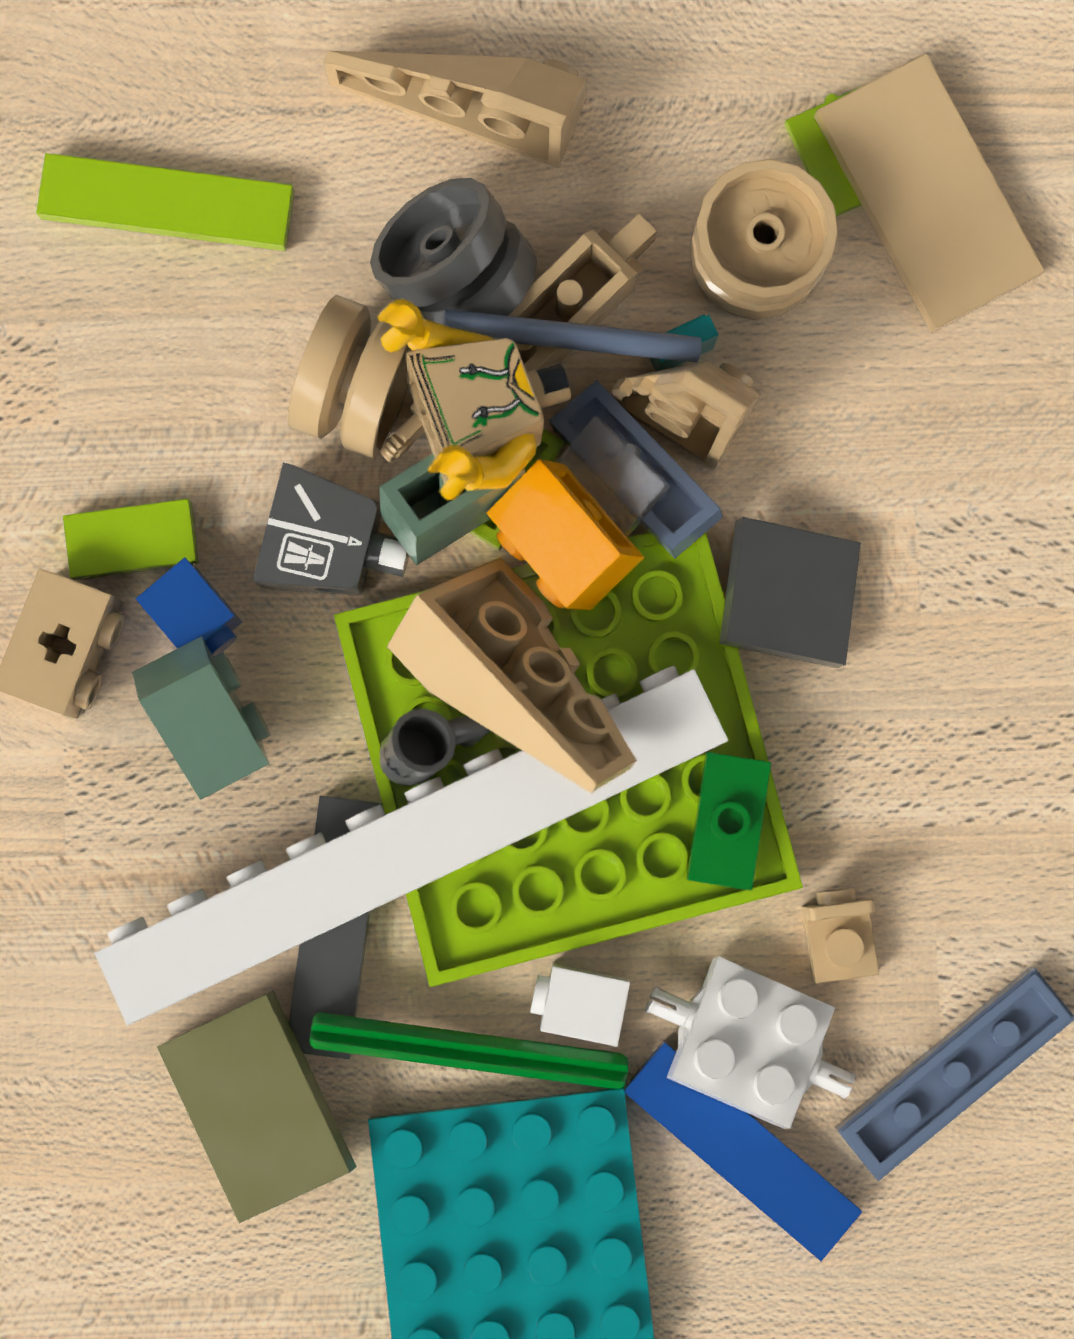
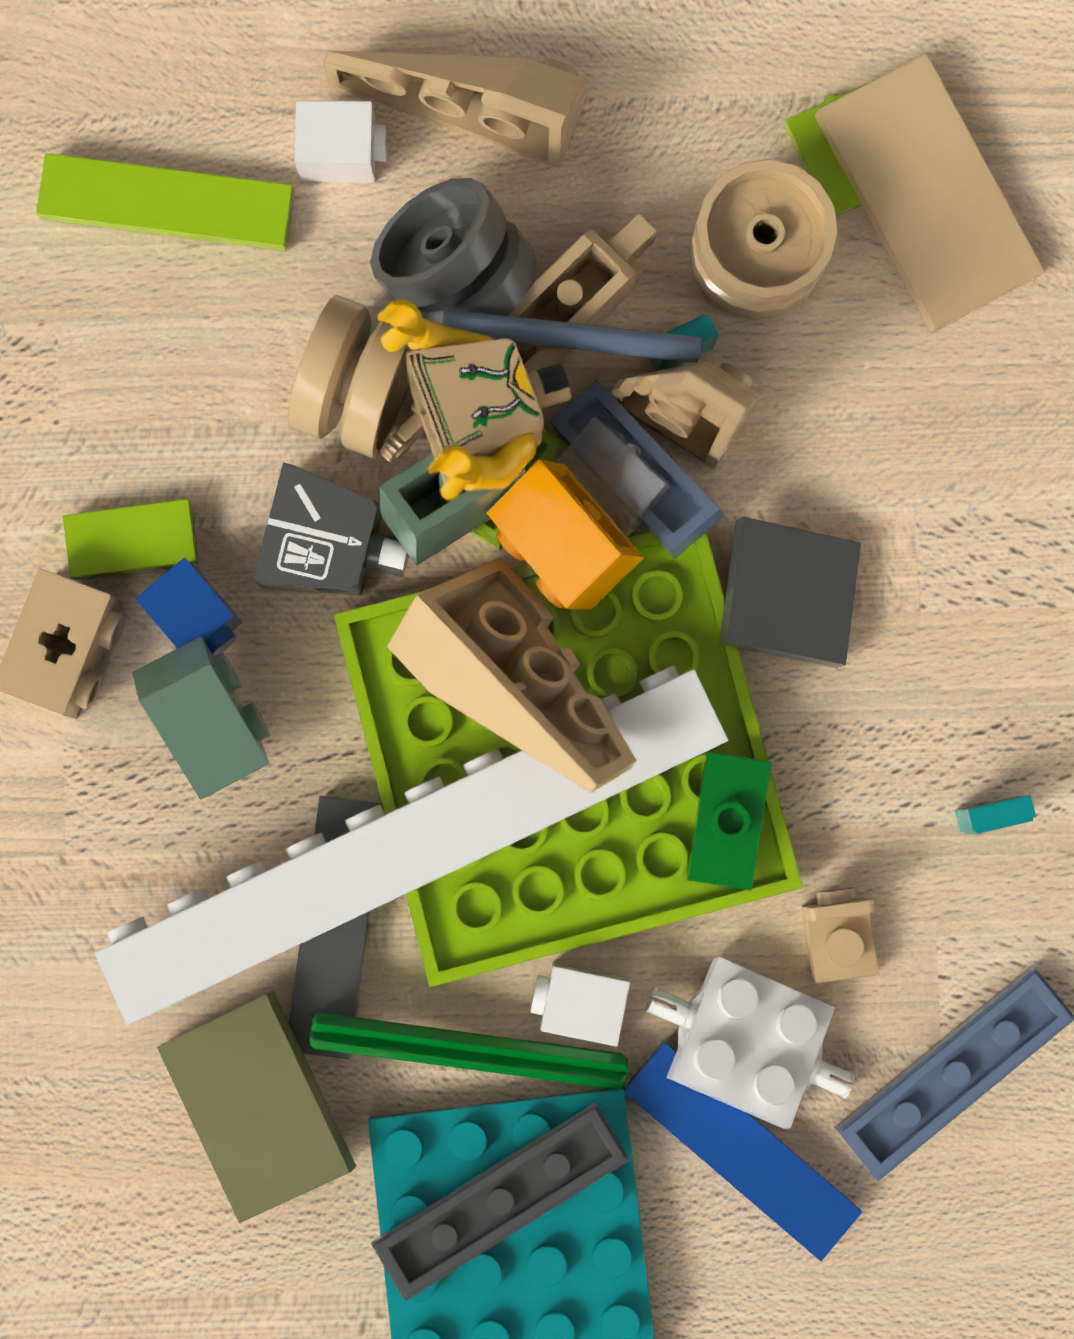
dark grey piece [379,709,490,786] -> none
none -> white brick [295,100,387,183]
none -> dark grey tile [371,1102,630,1301]
none -> teal tile [955,795,1036,834]

